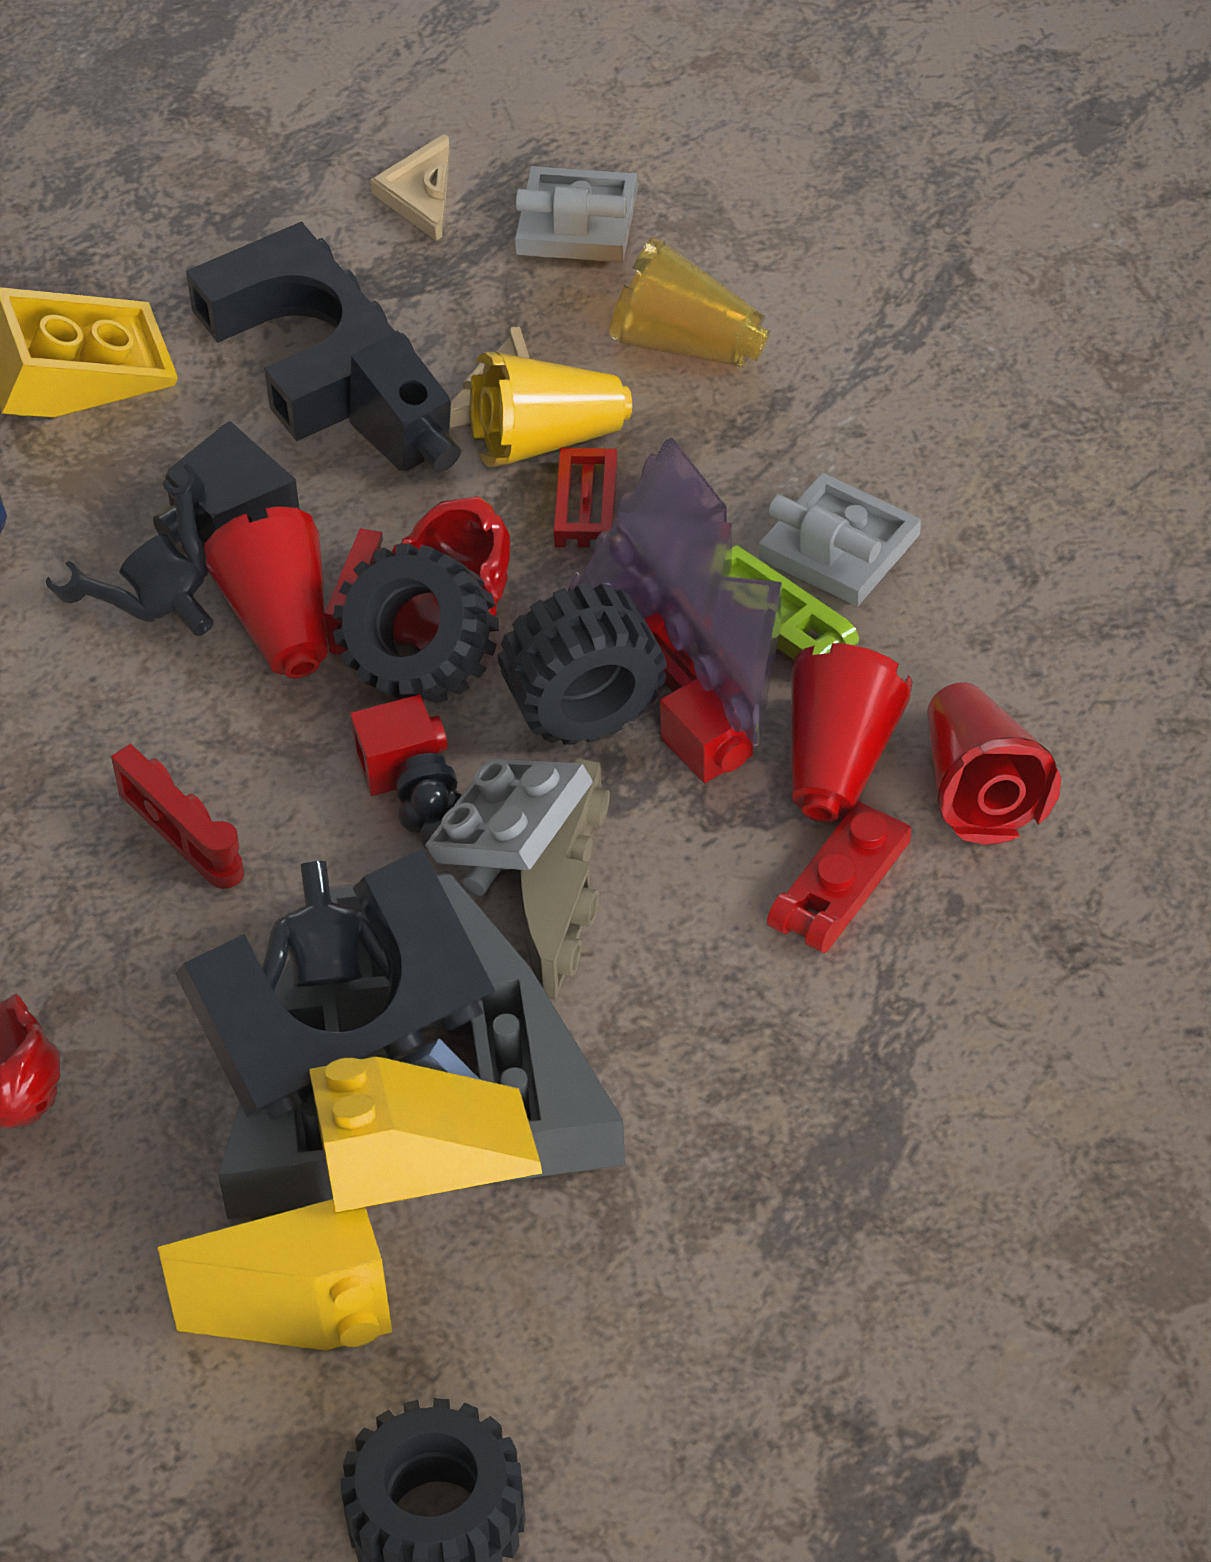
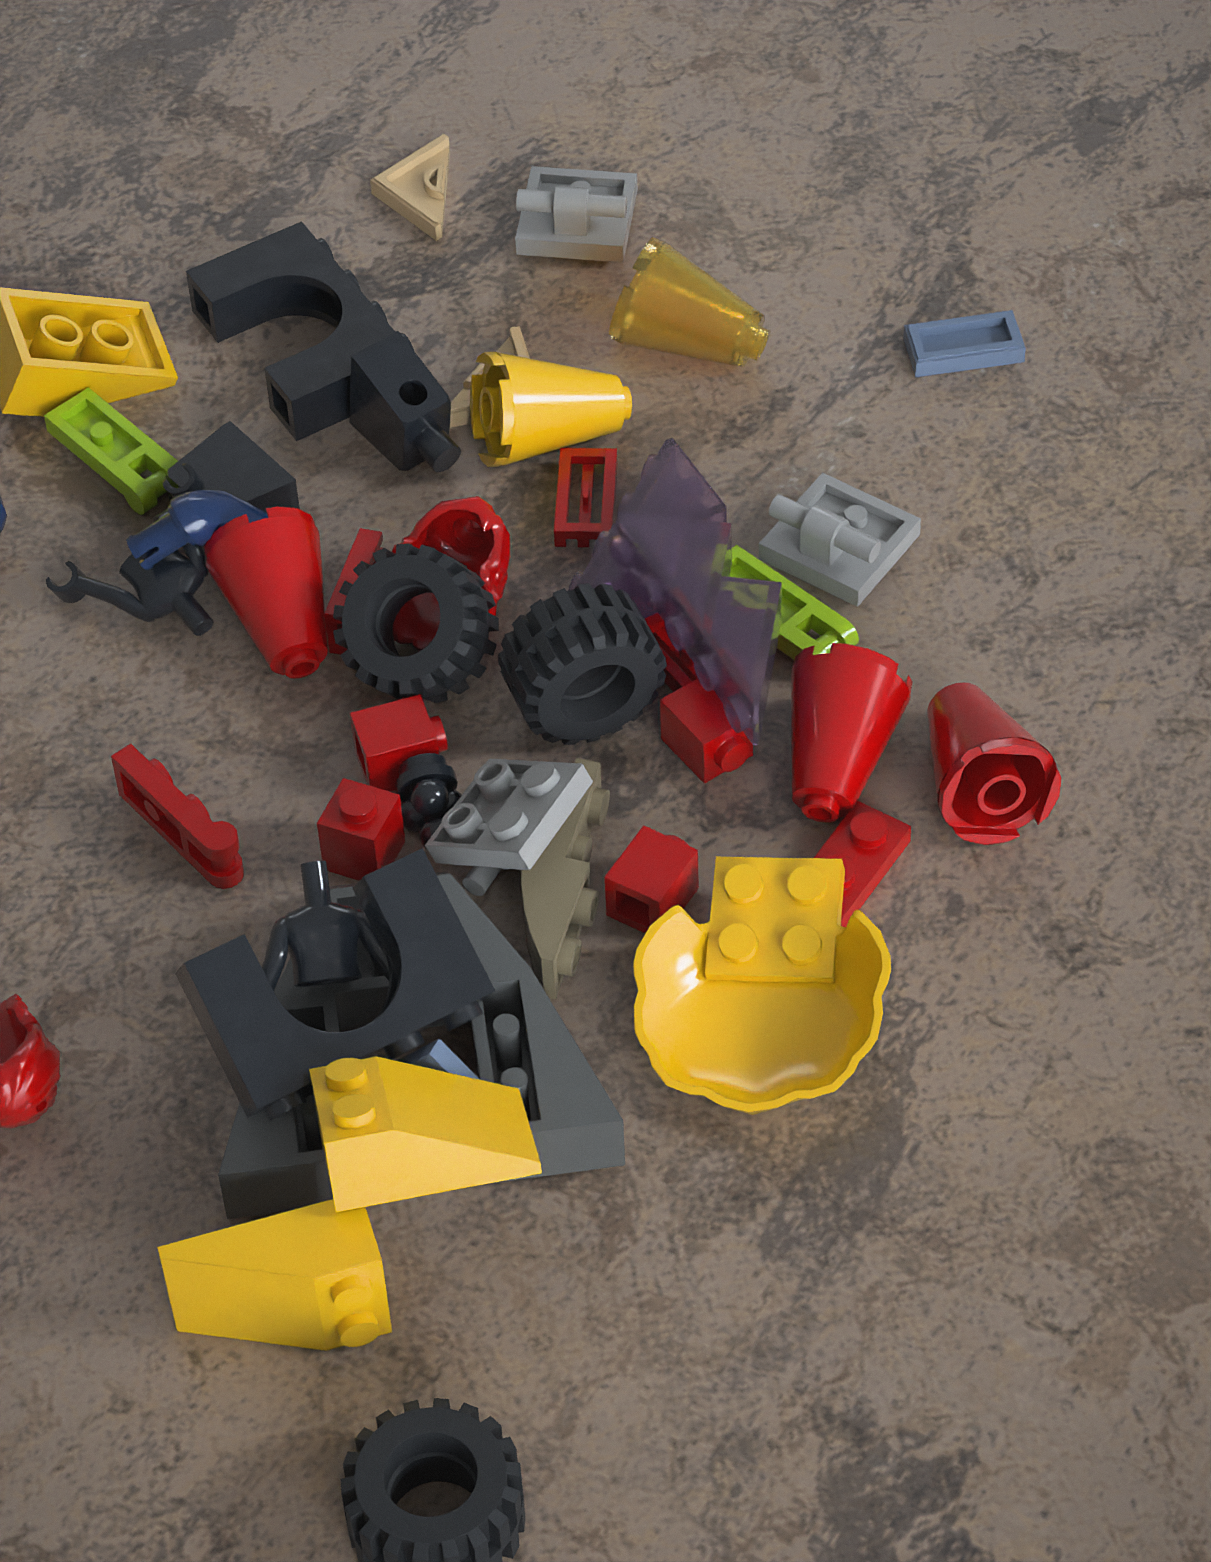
none -> lime plate [44,387,178,515]
none -> dark blue arm [126,490,268,570]
none -> red brick [317,778,405,881]
none -> red brick [604,825,699,934]
none -> yellow animal [633,856,891,1115]
none -> sand blue tile [903,310,1026,378]

